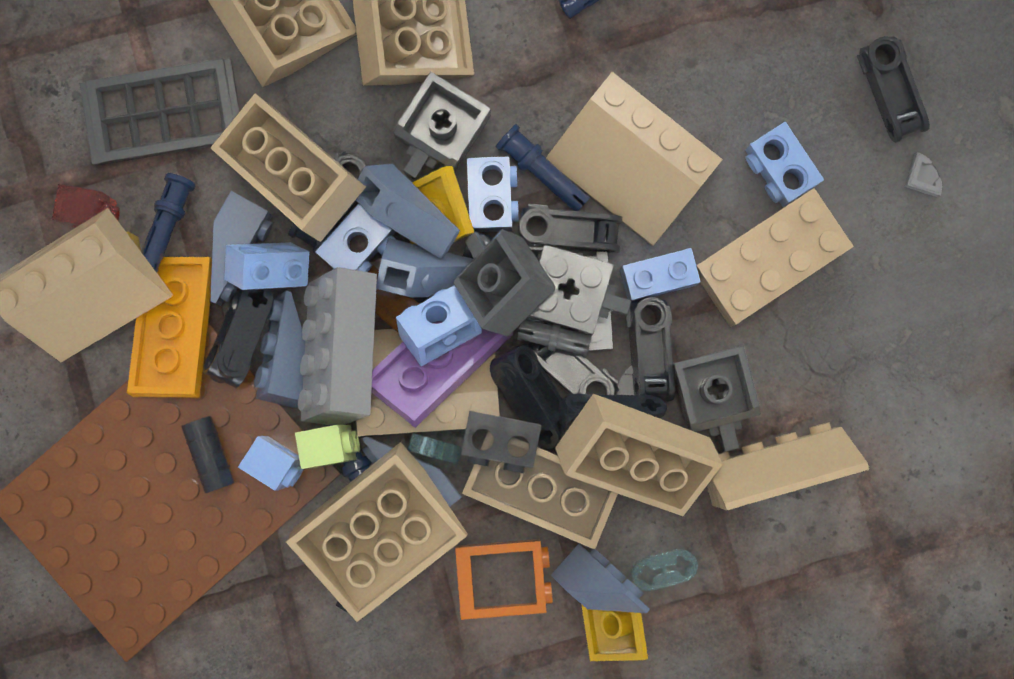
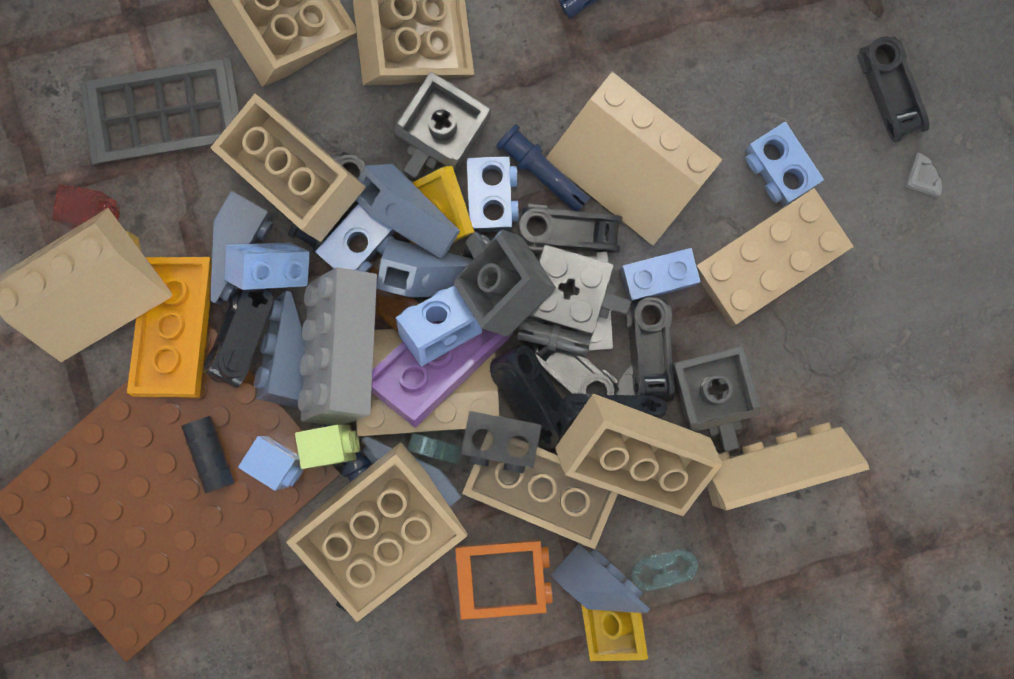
dark blue pin [142,173,196,273] -> none

